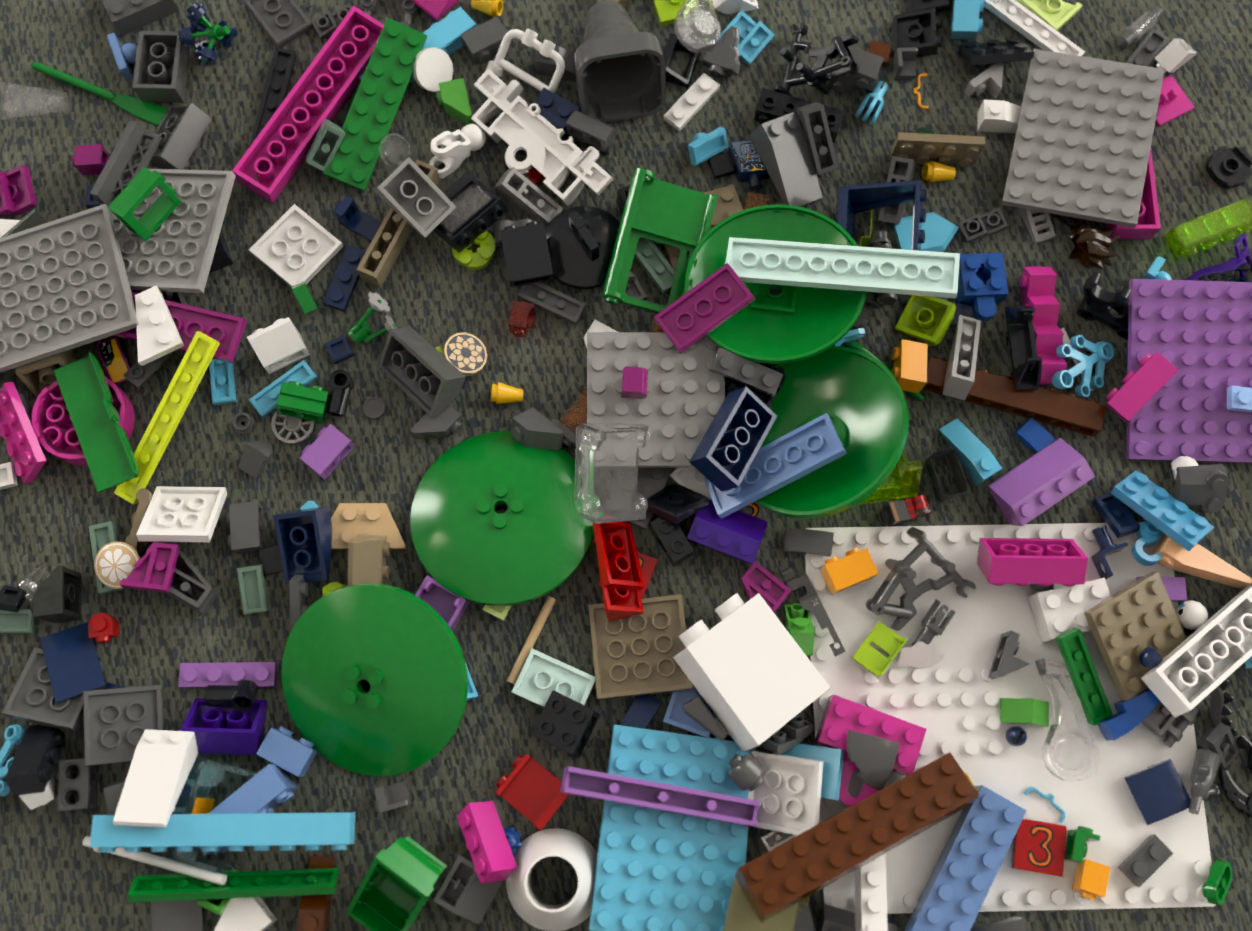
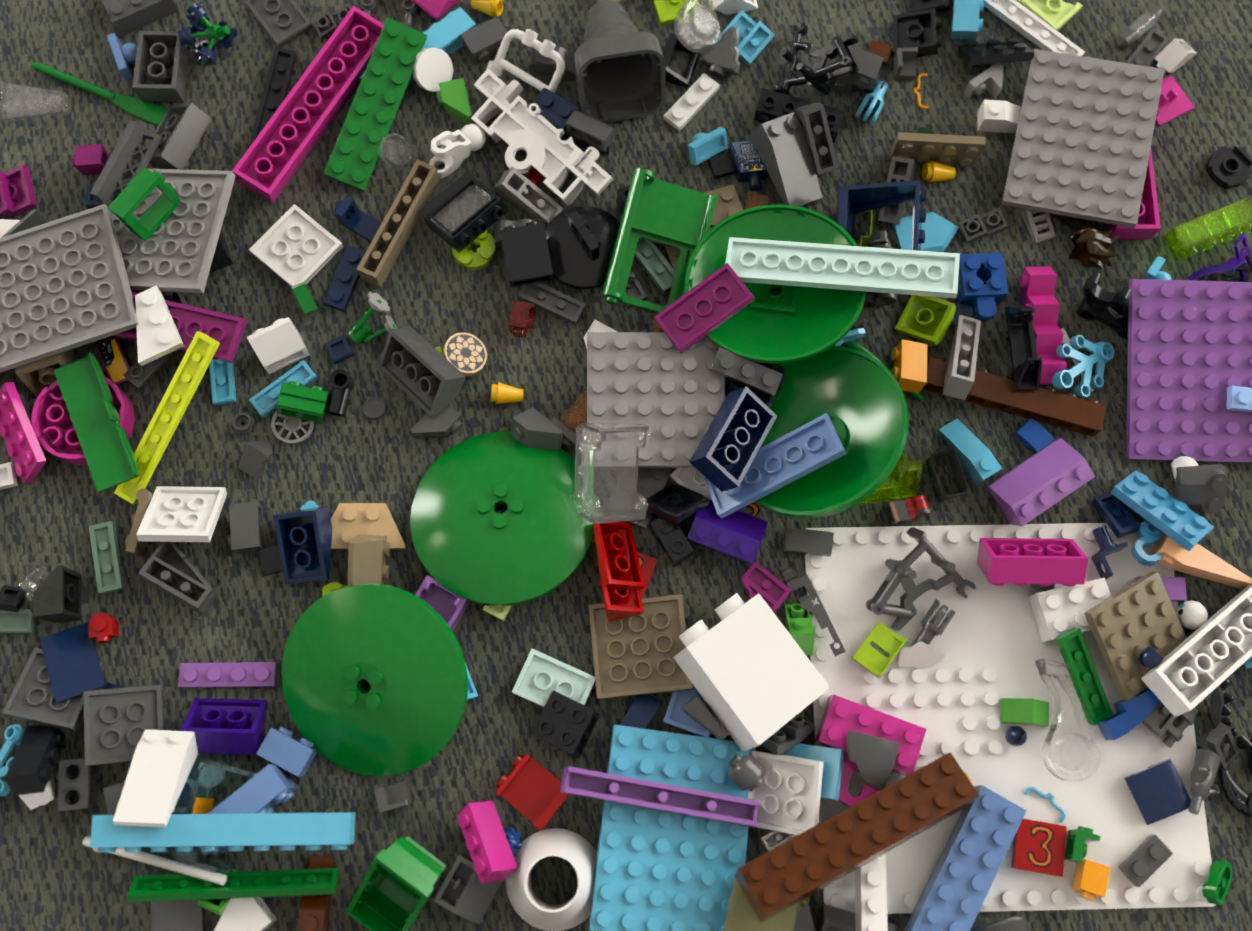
dish [94,542,140,589] -> none
magenta wing [120,542,180,593] -> none
black piece [205,680,258,712] -> none
sand green tile [237,564,269,615] -> none
dark grey plate [289,575,309,627] -> none
medium lavender brick [300,424,355,480] -> none
sand green brick [305,118,345,171] -> none
light grey slope [374,157,456,238] -> none
tan bar [506,596,556,685] -> none
magenta piece [621,367,648,399] -> none
light orange brick [820,548,879,595] -> none
dark grey slope [988,631,1030,679] -> none
dark pink brick [1104,352,1179,423] -> none

